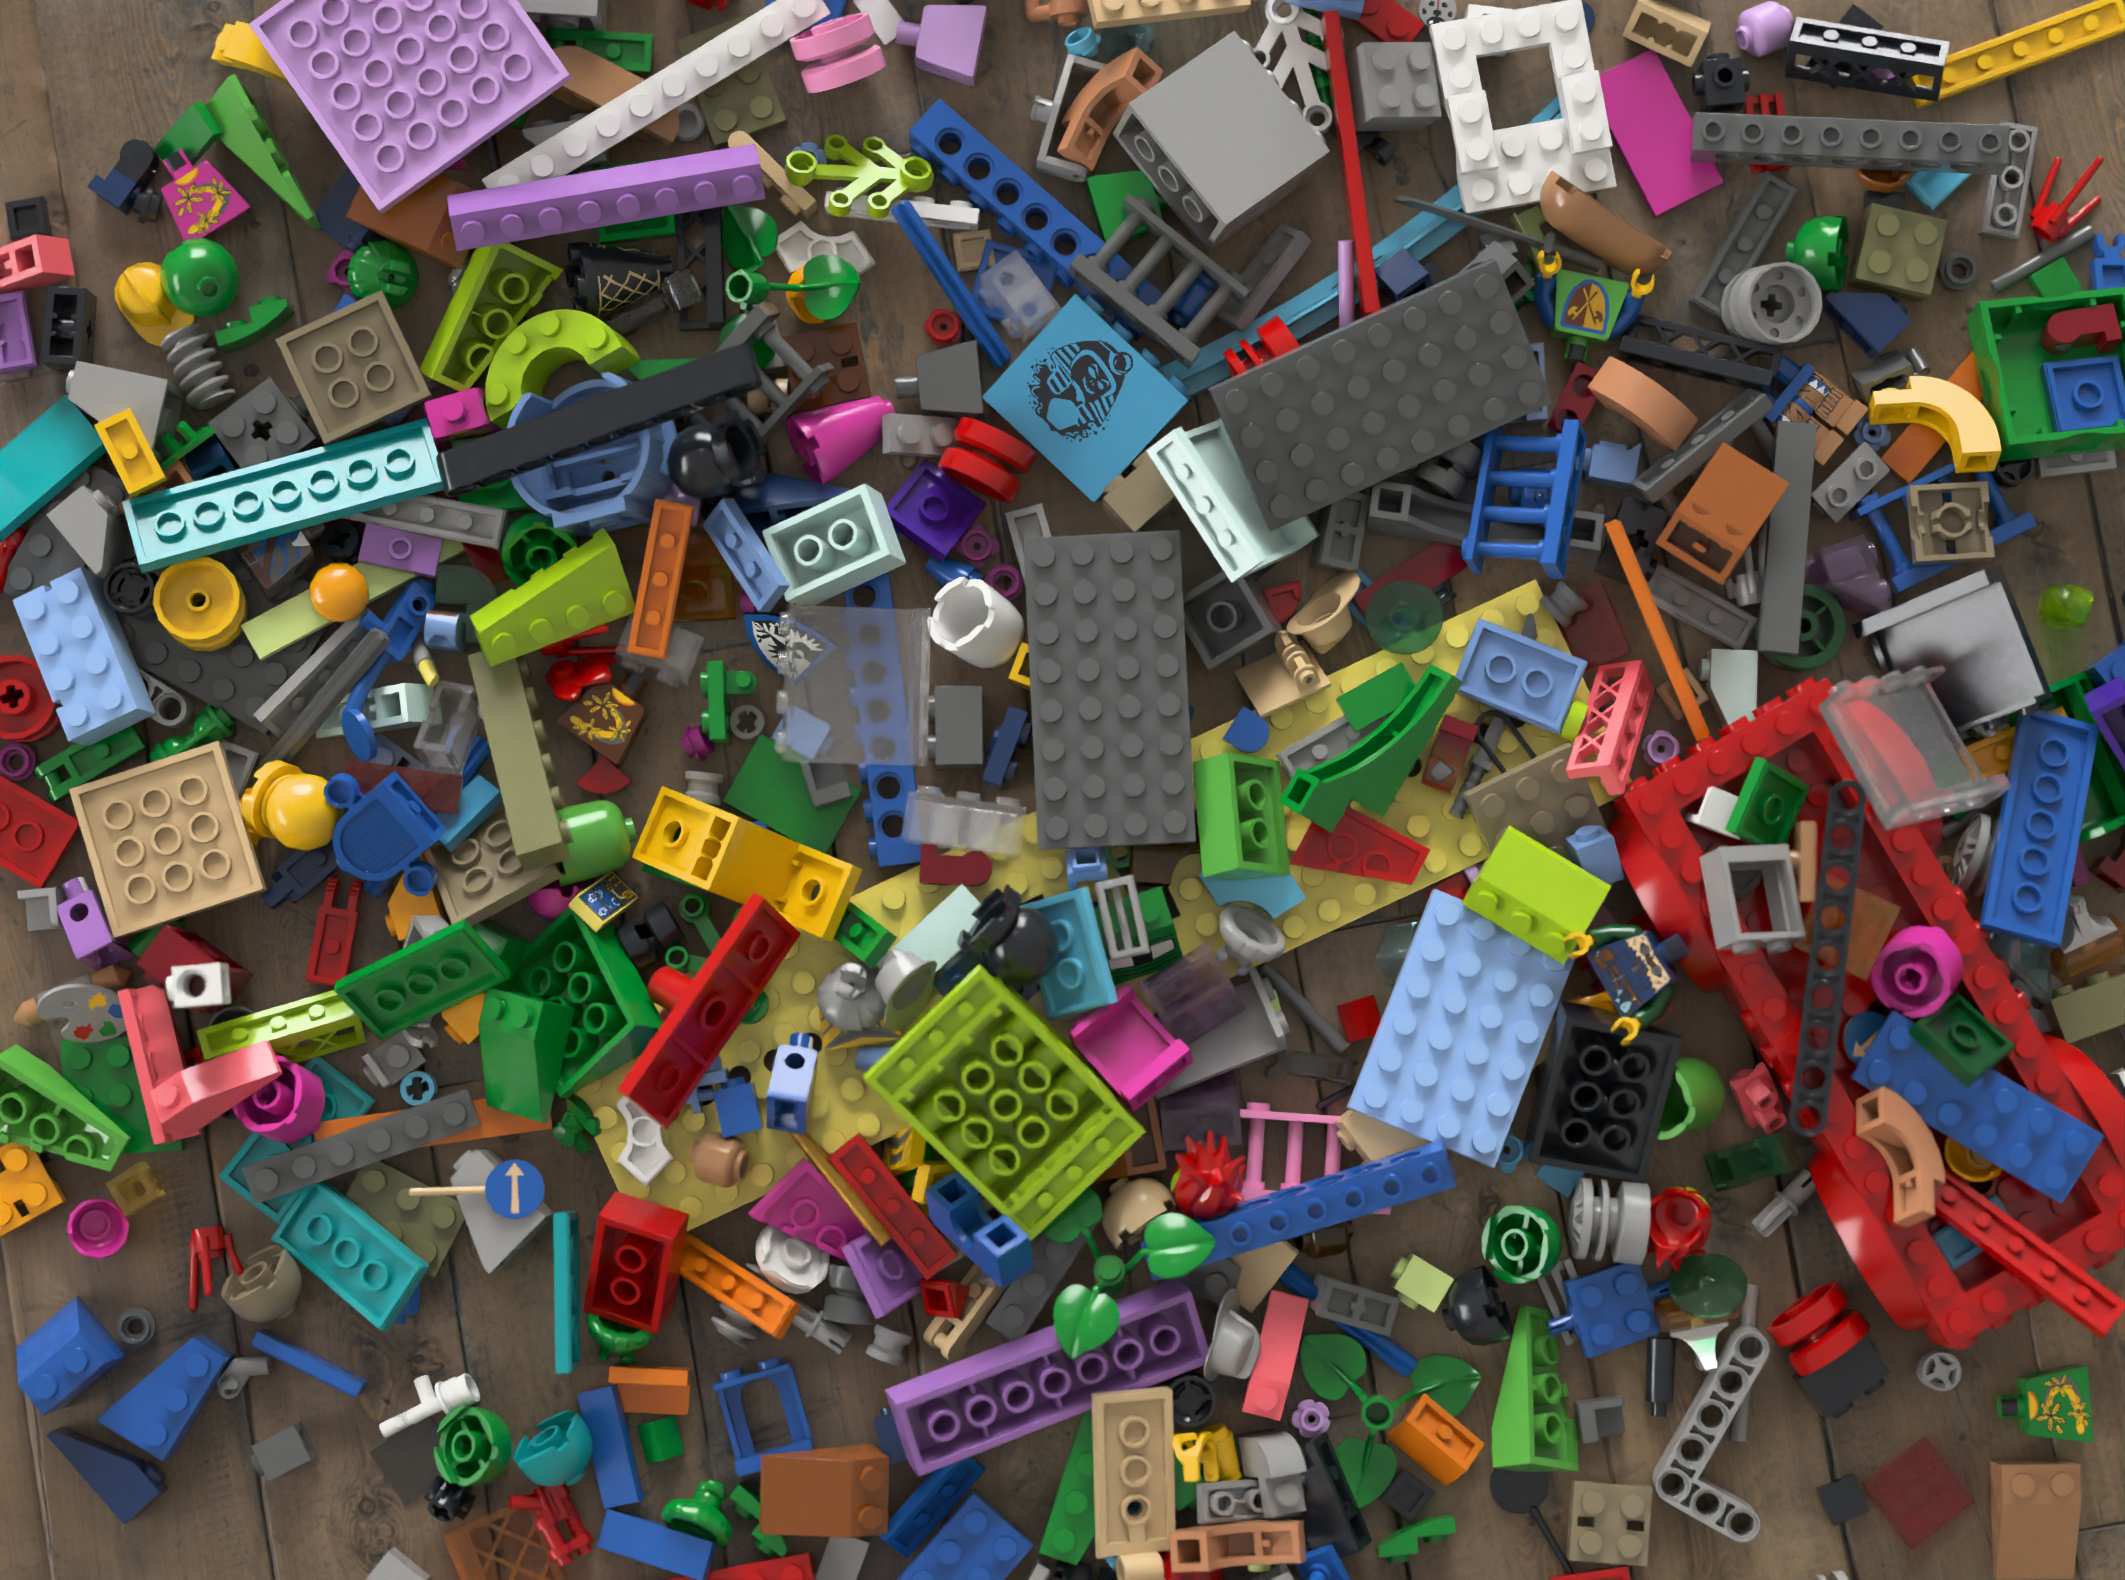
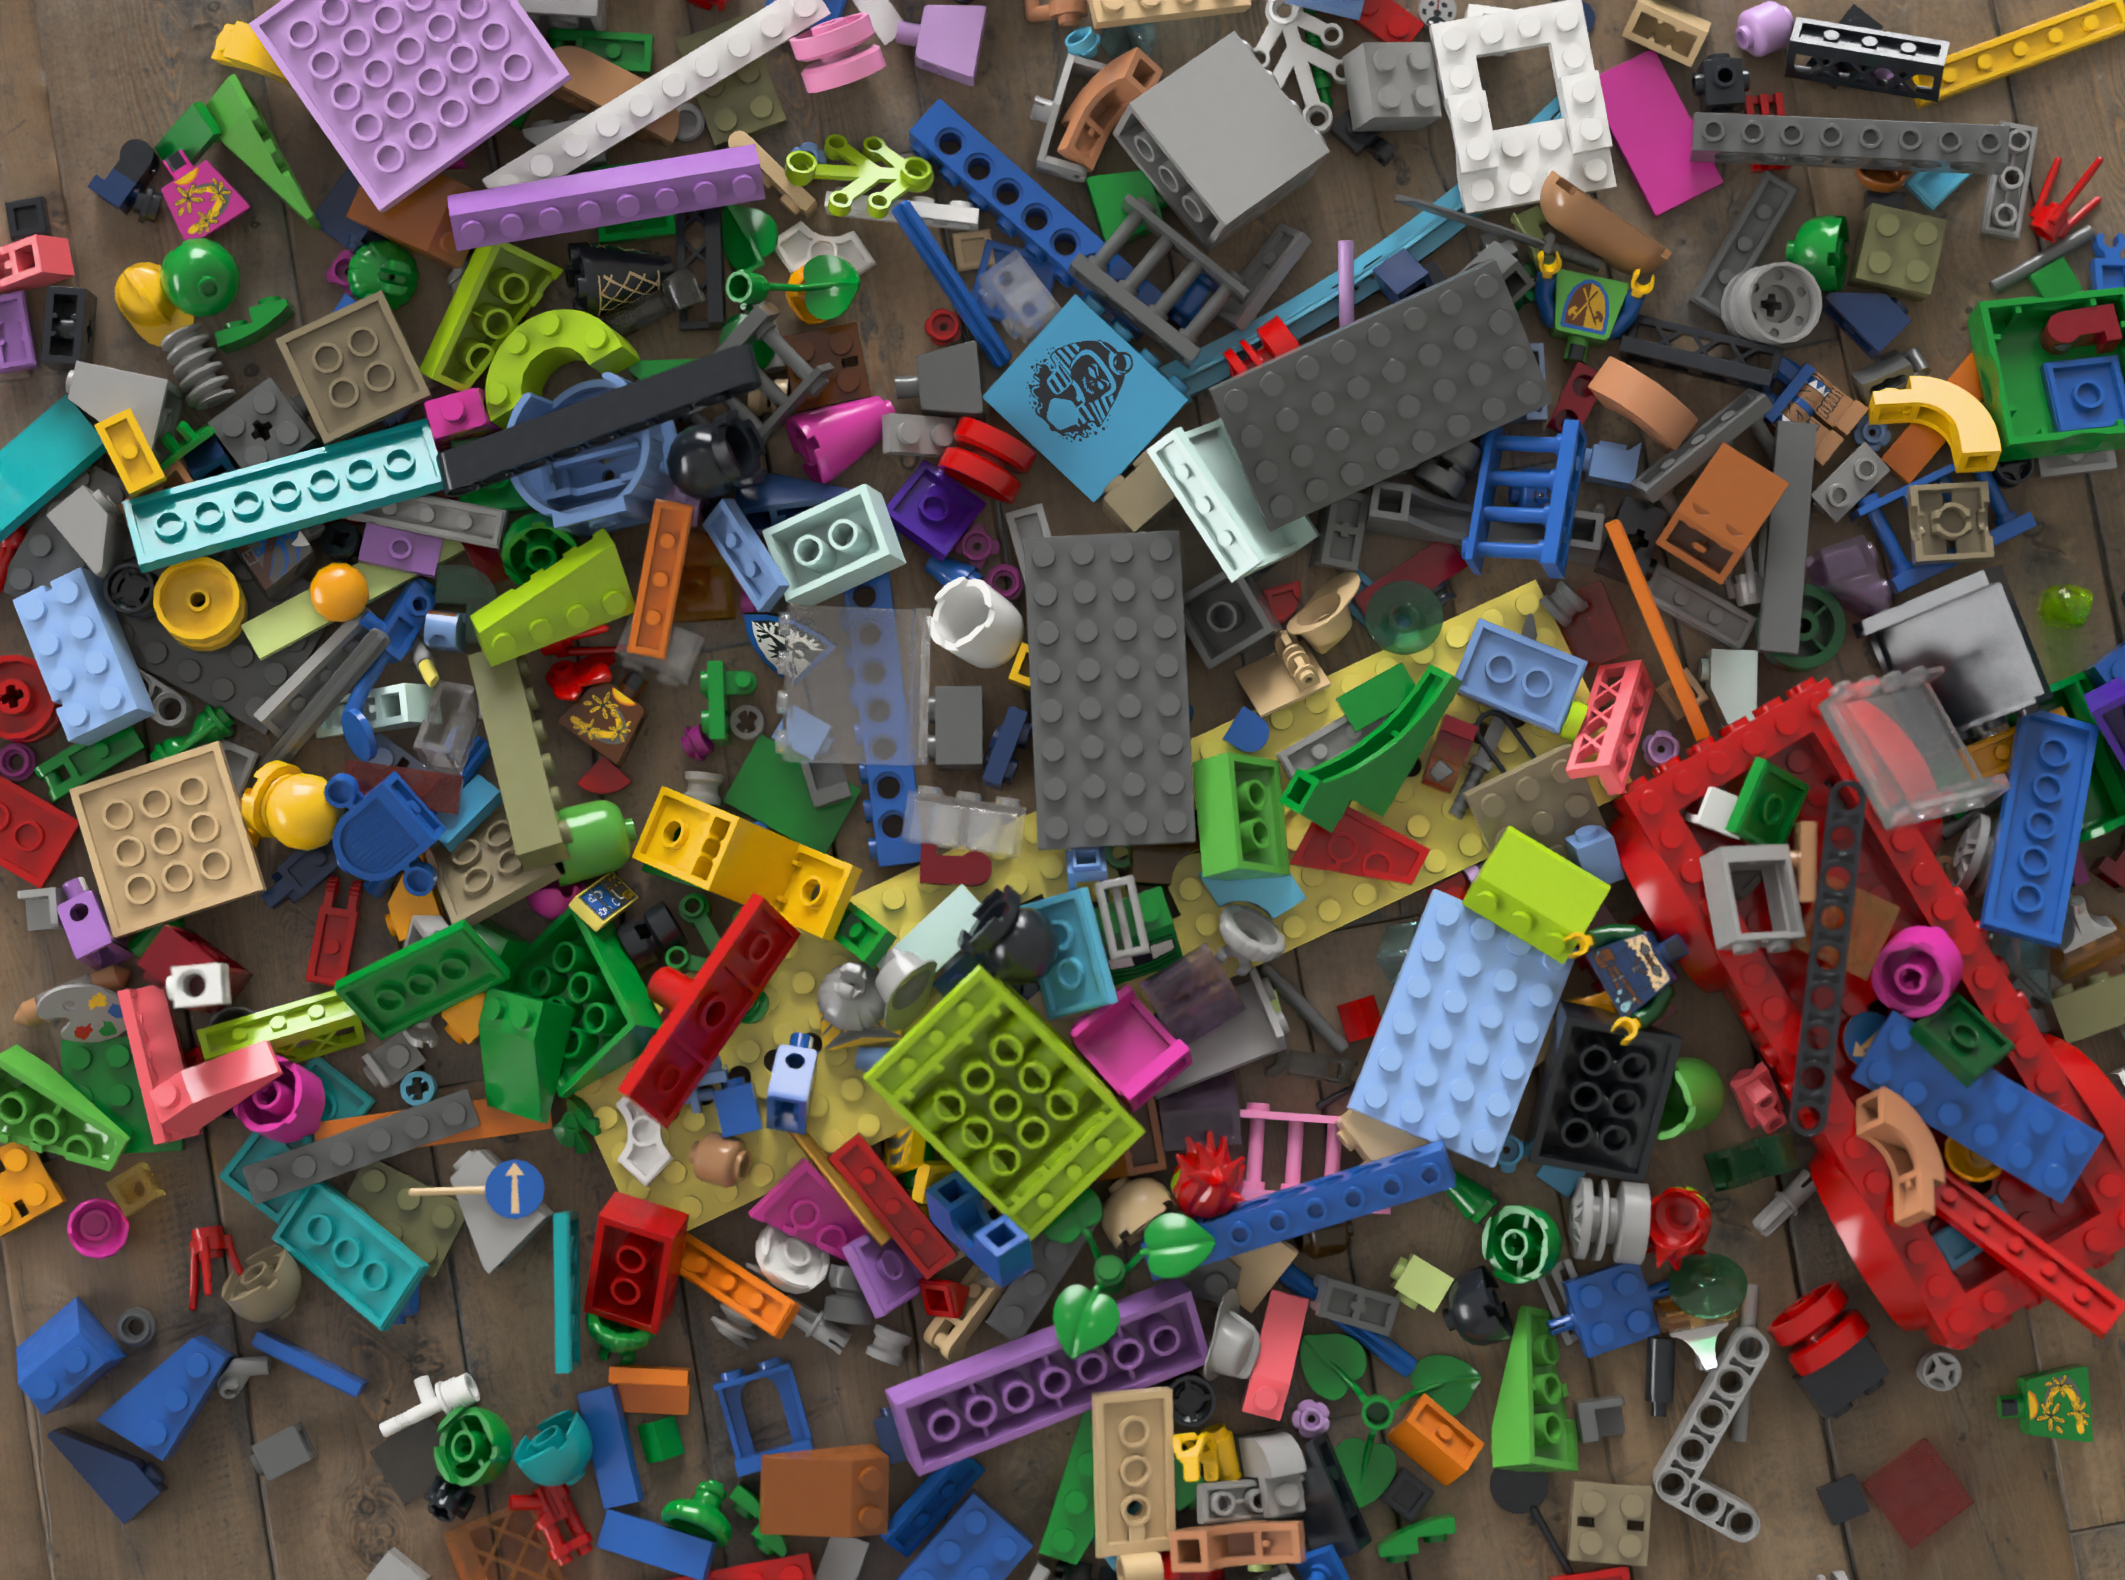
red tile [1321,10,1380,318] -> none
dark grey plate [1939,252,1978,291] -> none
medium nougat slope [1990,1459,2082,1580] -> none
none -> green cone [1444,1168,1498,1225]

